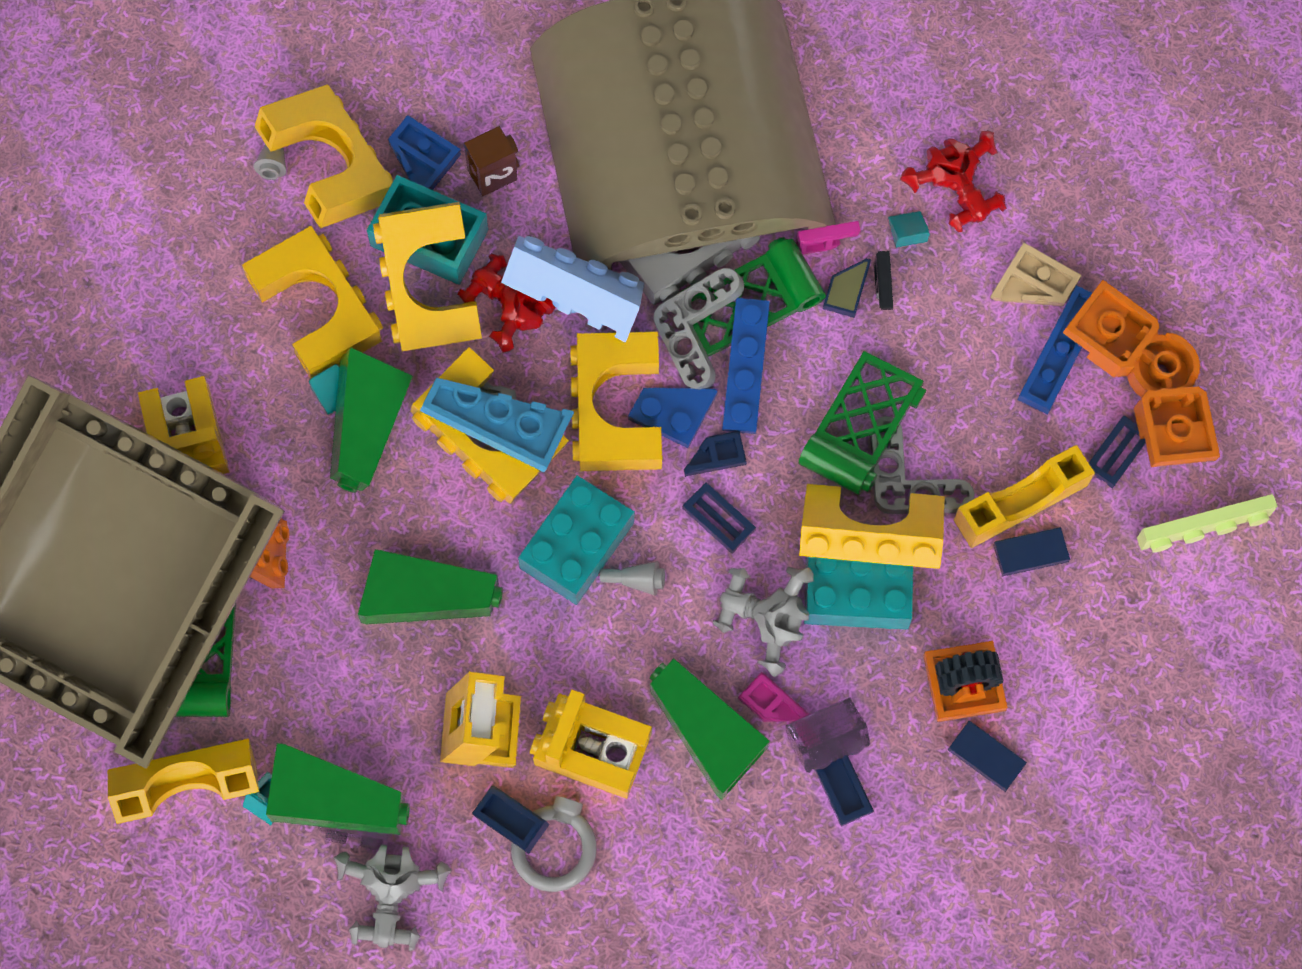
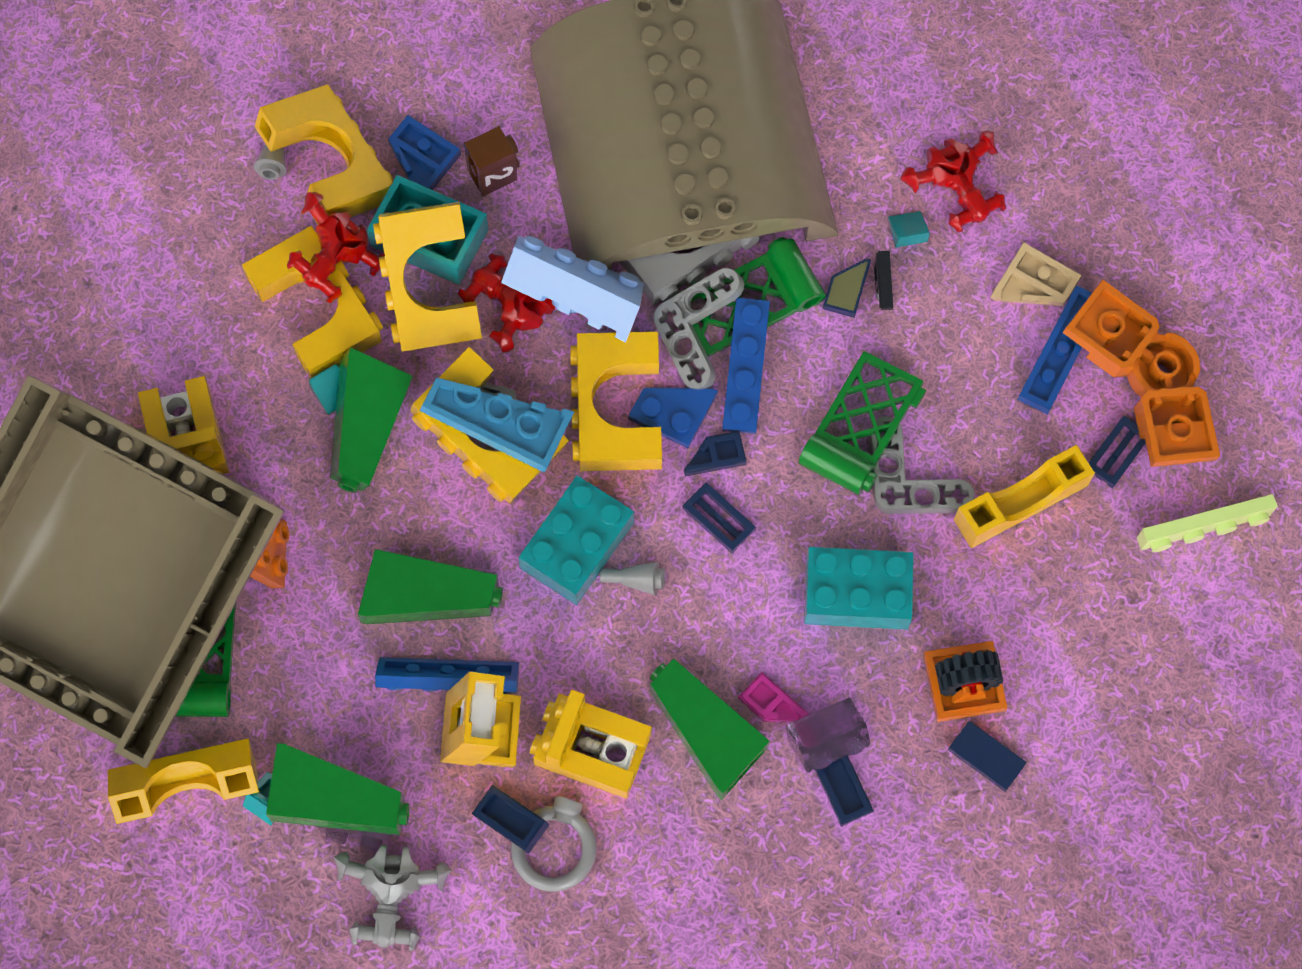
light grey piece [713,566,814,677] -> none
dark pink tile [796,221,861,255] -> none
yellow arch [799,484,945,569] -> none
dark blue tile [993,527,1070,577] -> none
none -> red piece [287,192,385,303]
none -> blue plate [375,657,519,694]

